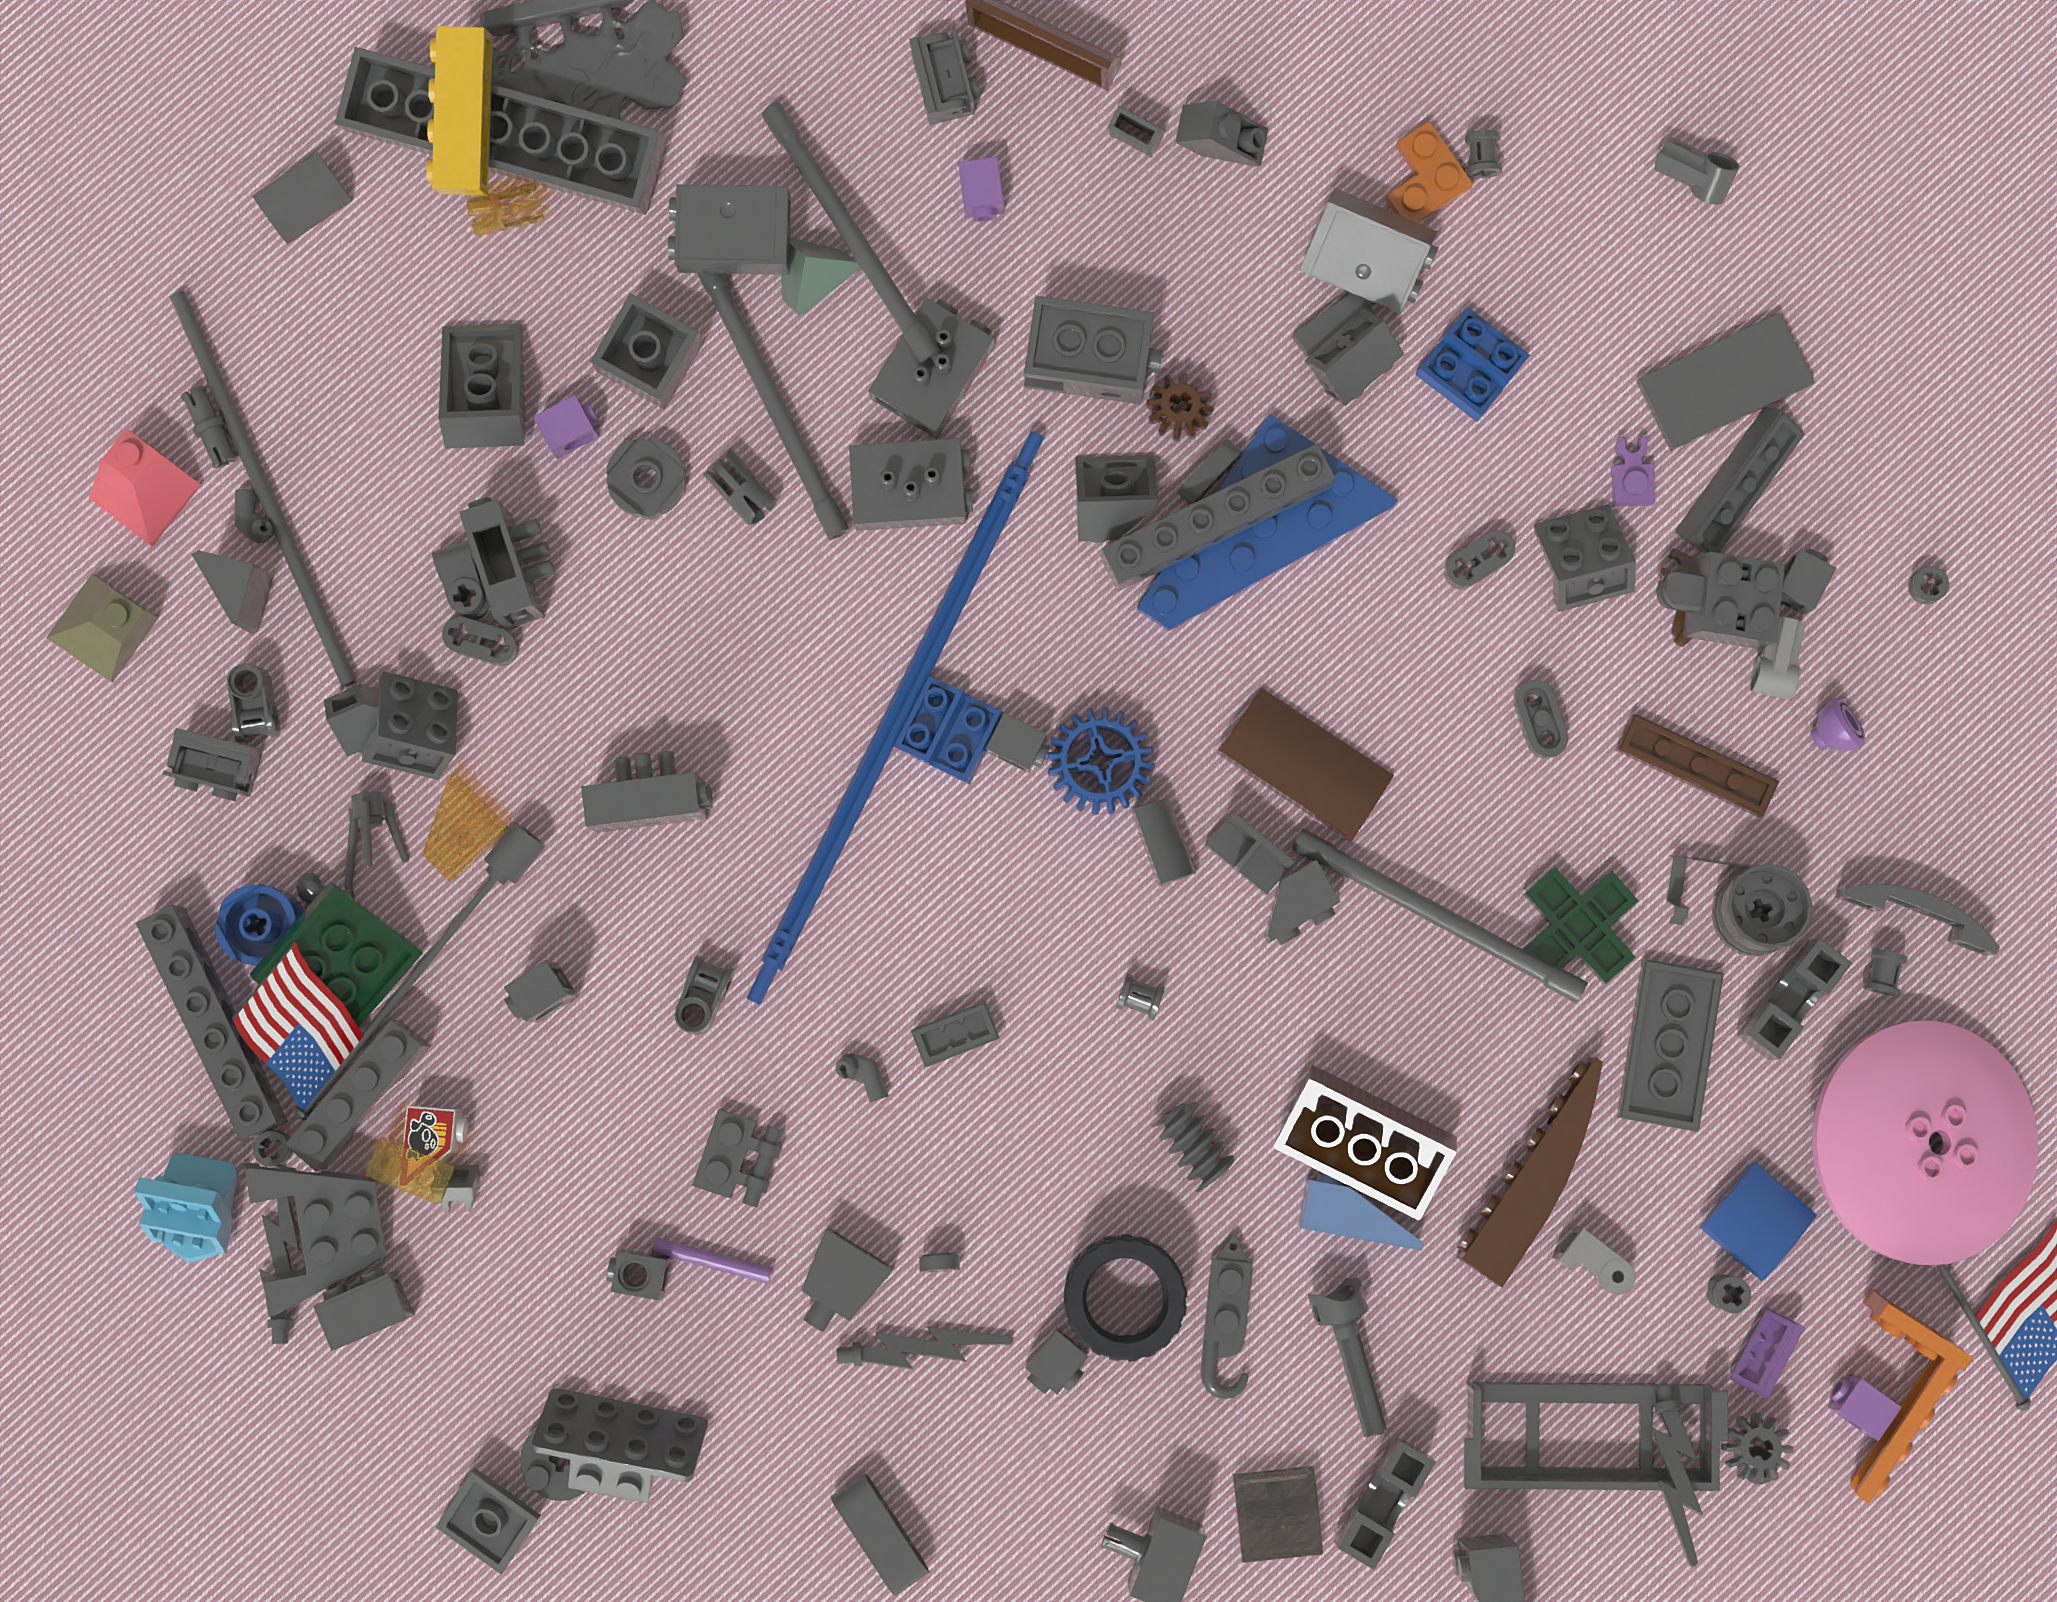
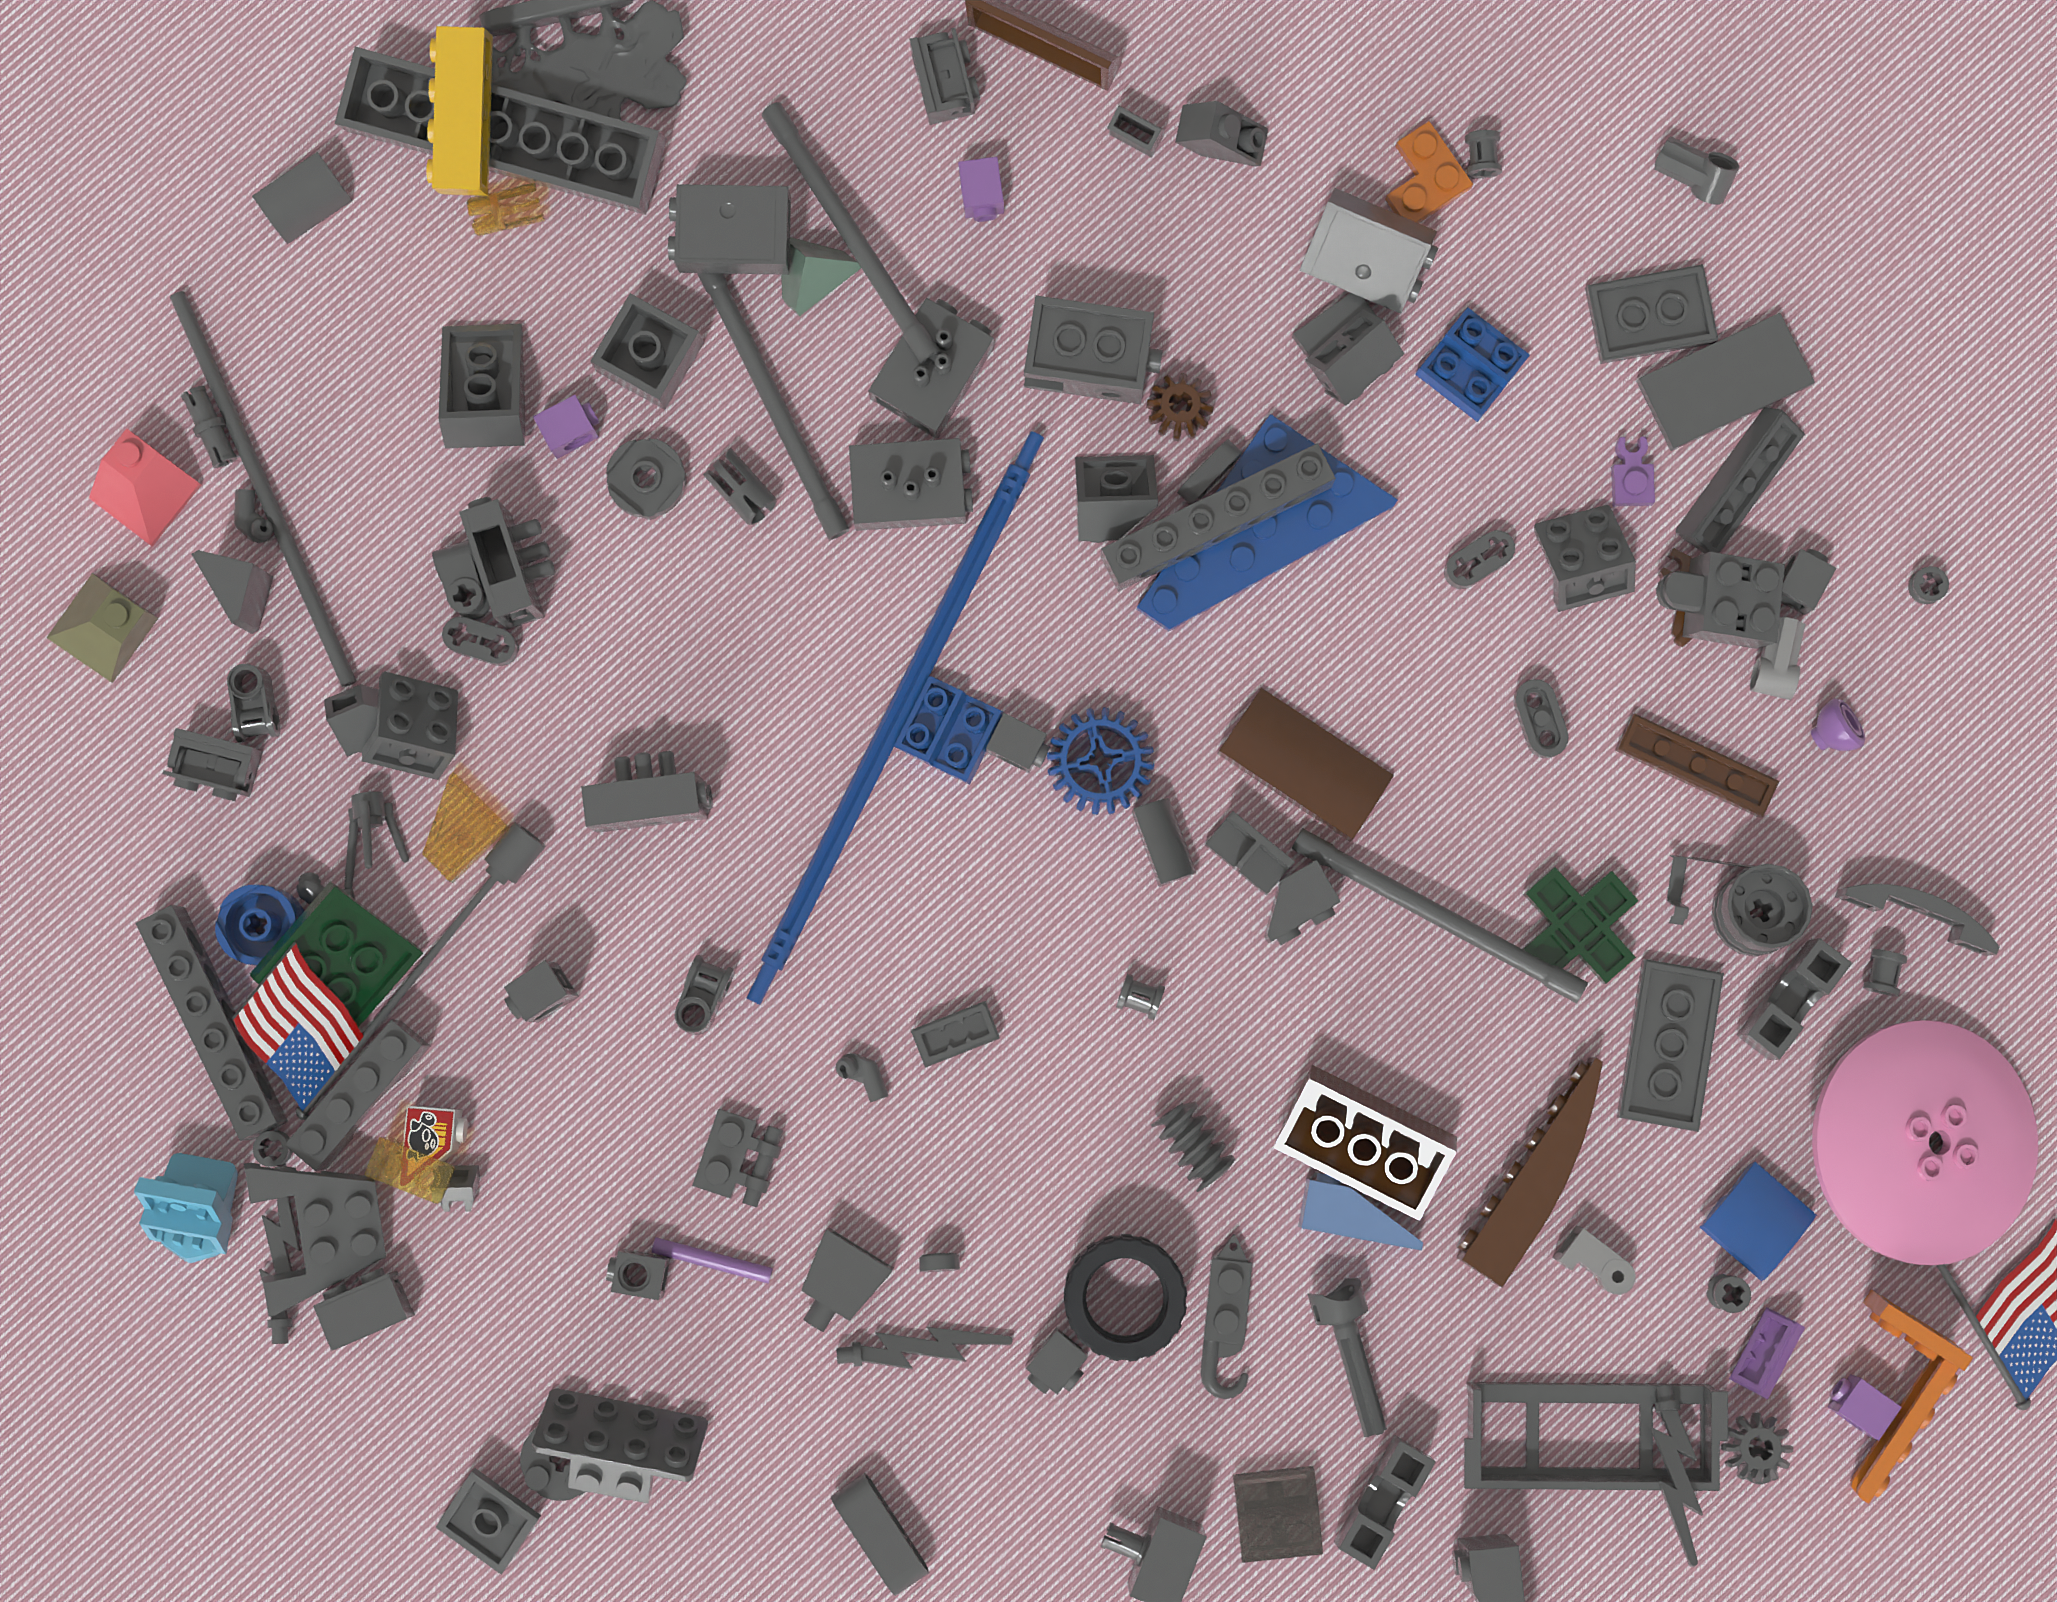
none -> dark grey tile [1585,264,1718,364]

